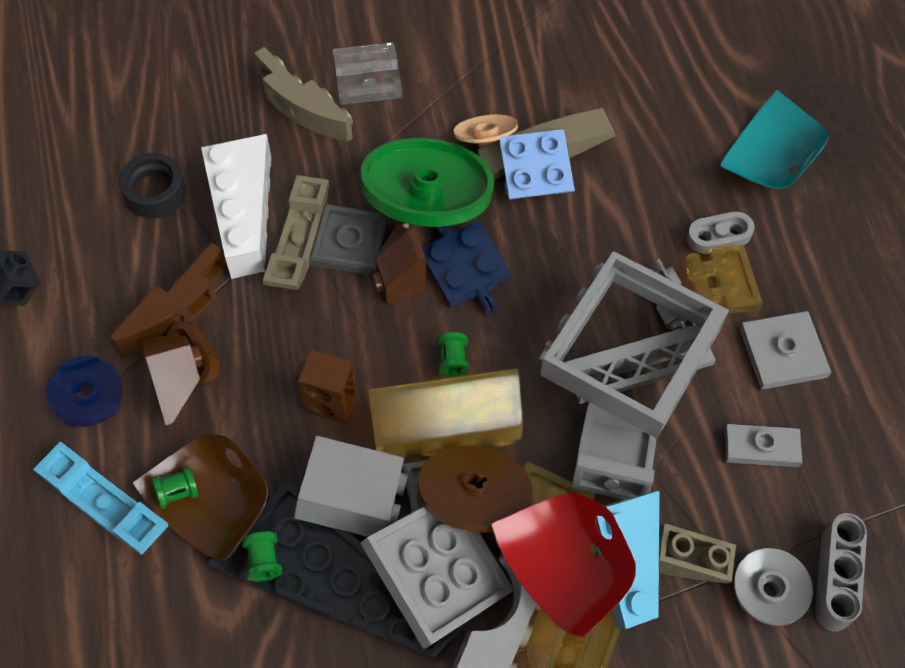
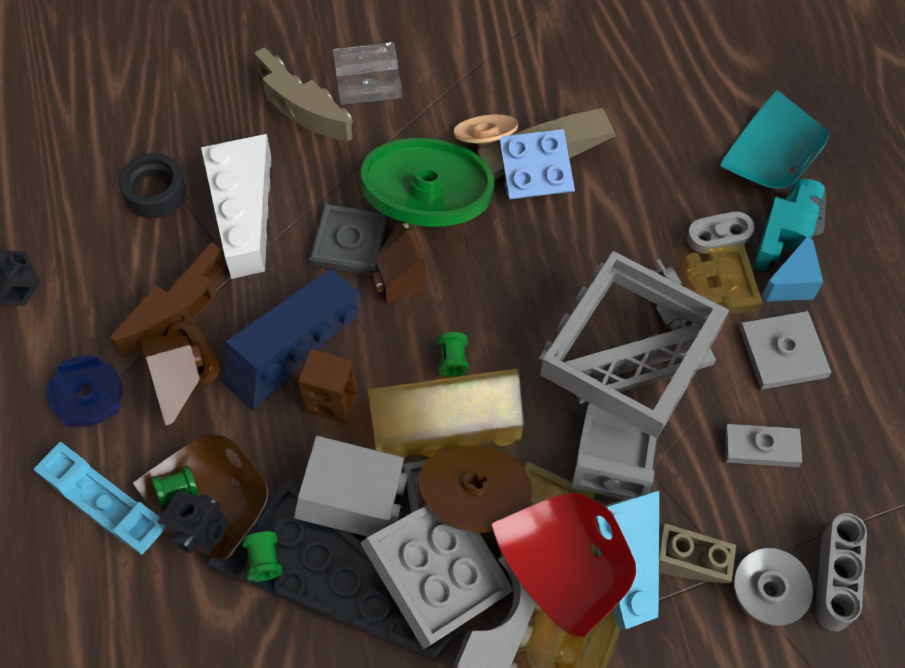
dark tan slope [263,175,329,290] -> none
dark blue plate [422,220,511,314] -> none
none -> black brick [157,490,229,555]
none -> dark blue wedge [224,268,360,410]
none -> teal plate [753,179,826,272]
none -> dark azure slope [761,237,823,302]

